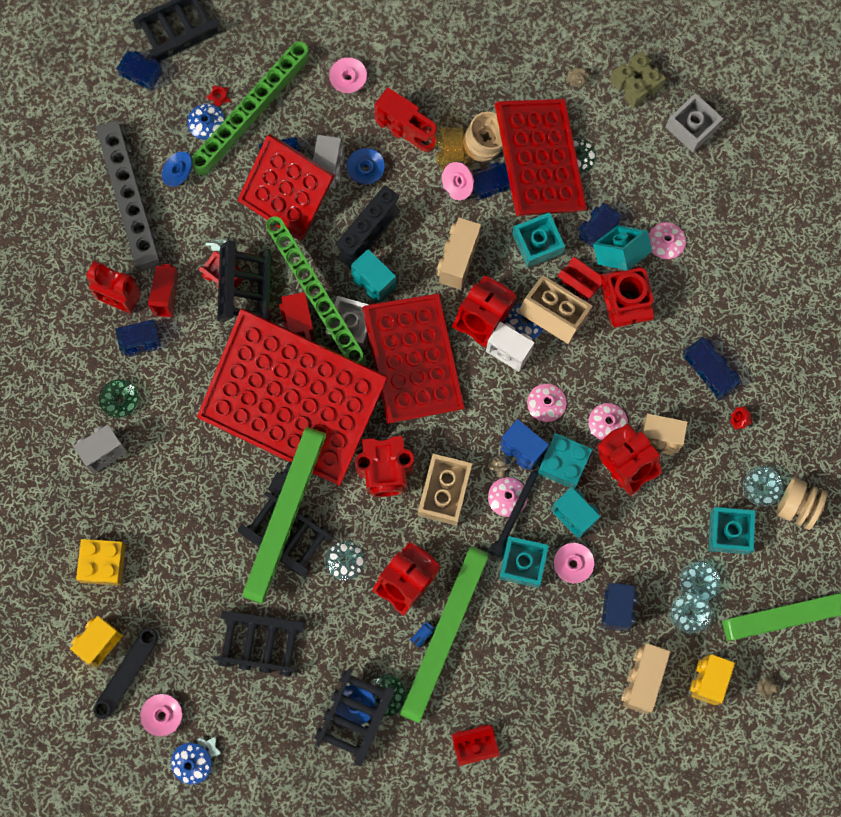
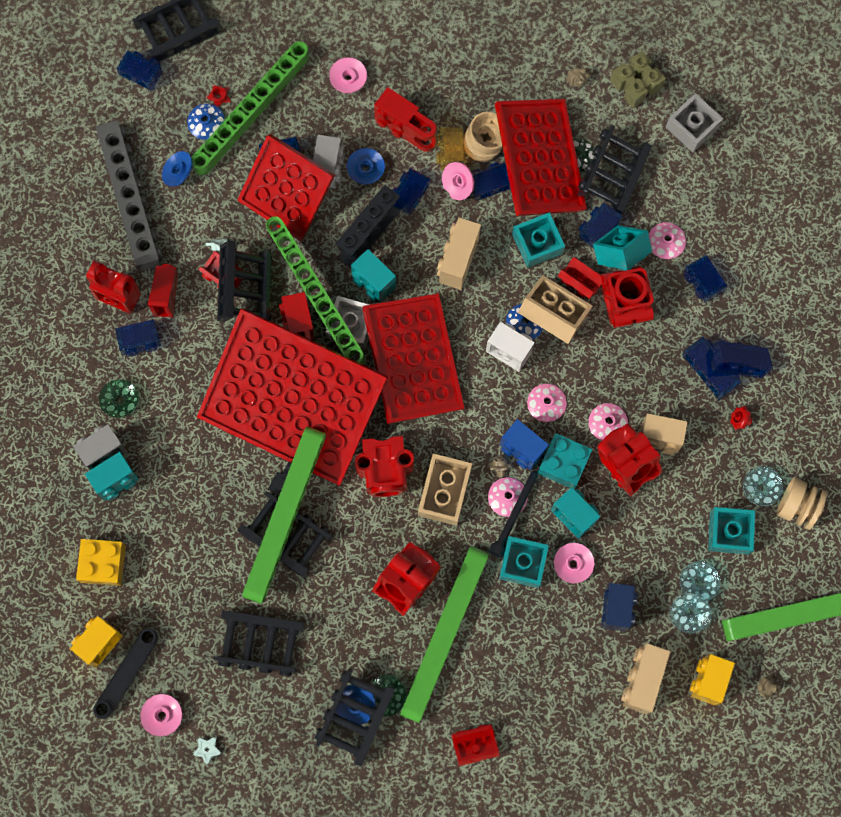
blue dish [171,742,212,785] -> none
clear light blue dish [325,541,365,581] -> none
blue pin [410,621,435,648] -> none
red piece [452,276,516,348] -> none
none -> teal brick [85,452,139,501]
none -> clear blue brick [393,168,430,215]
none -> black fence [578,125,652,216]
none -> clear blue brick [684,255,728,303]
none -> clear blue brick [708,340,773,378]

